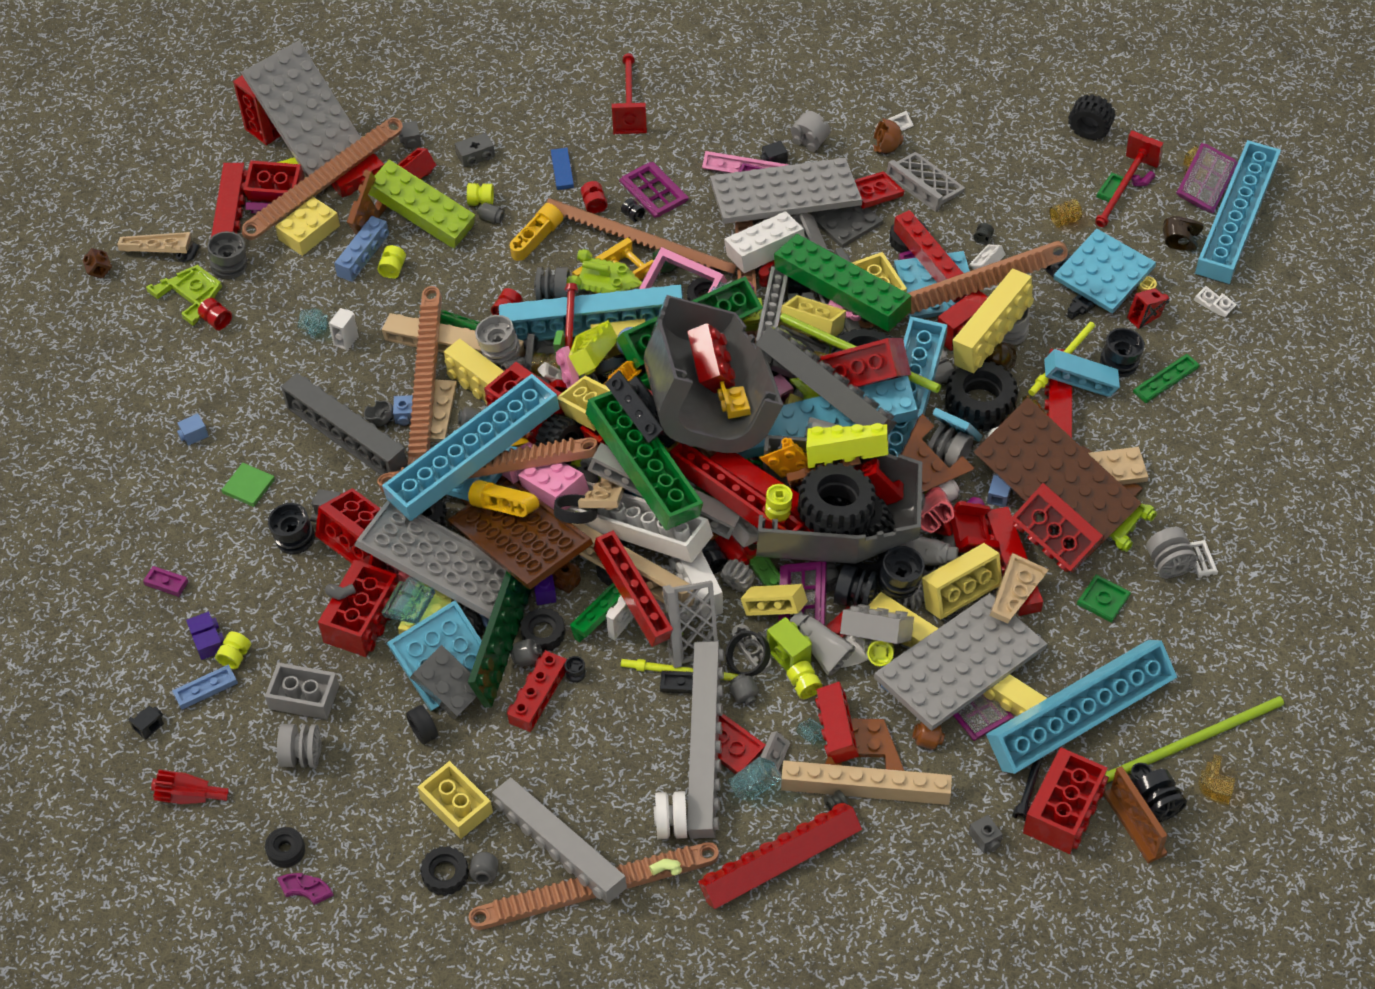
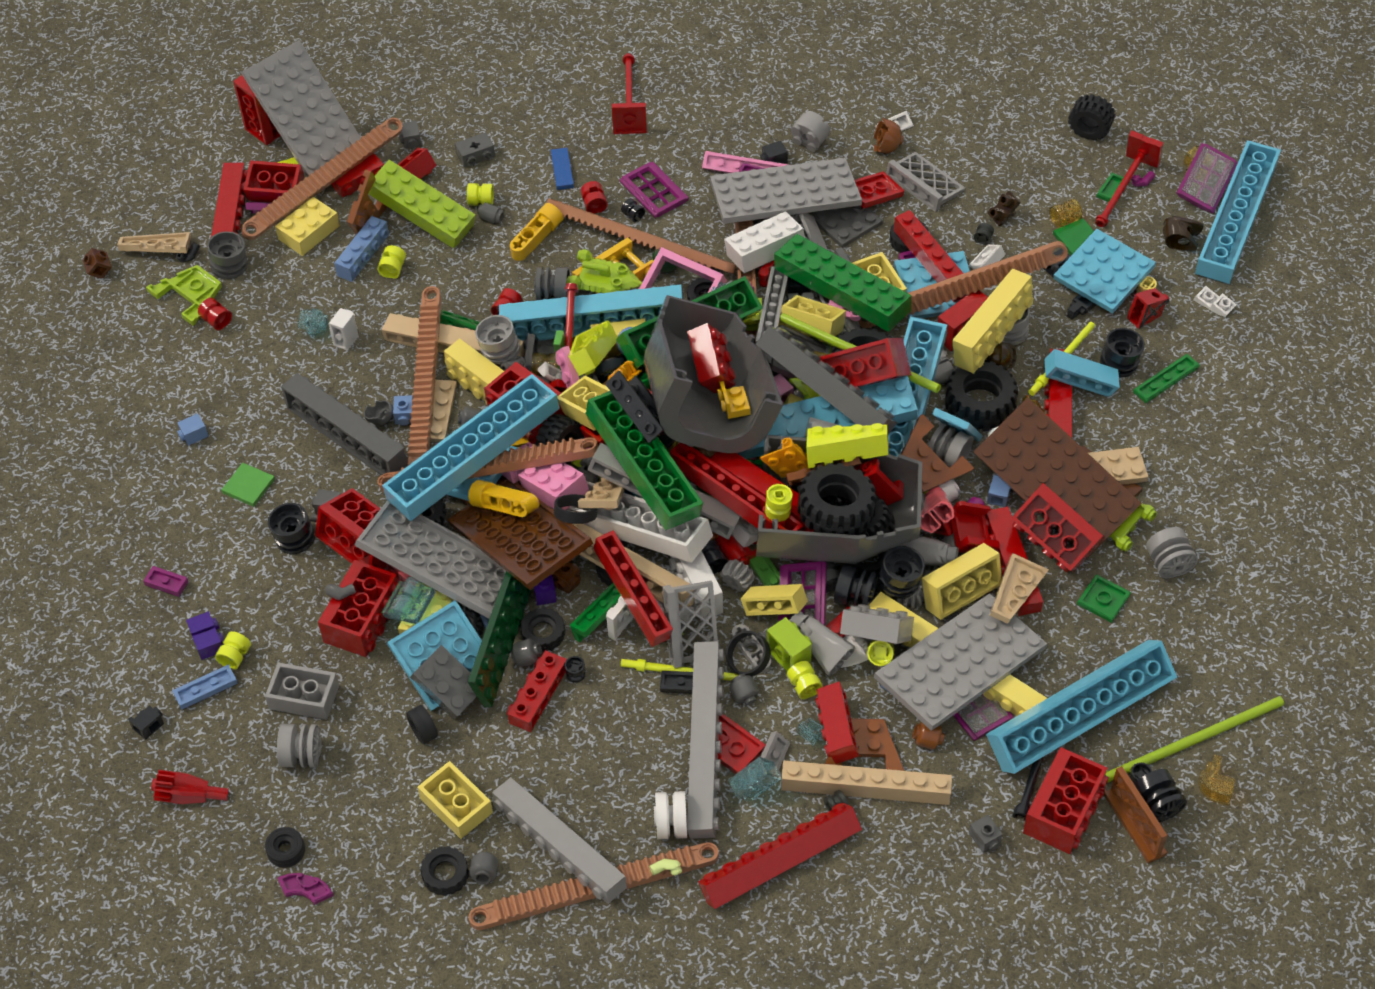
white tile [1189,540,1218,578] -> none
none -> dark brown hips [988,191,1021,226]
none -> green tile [1053,218,1094,256]

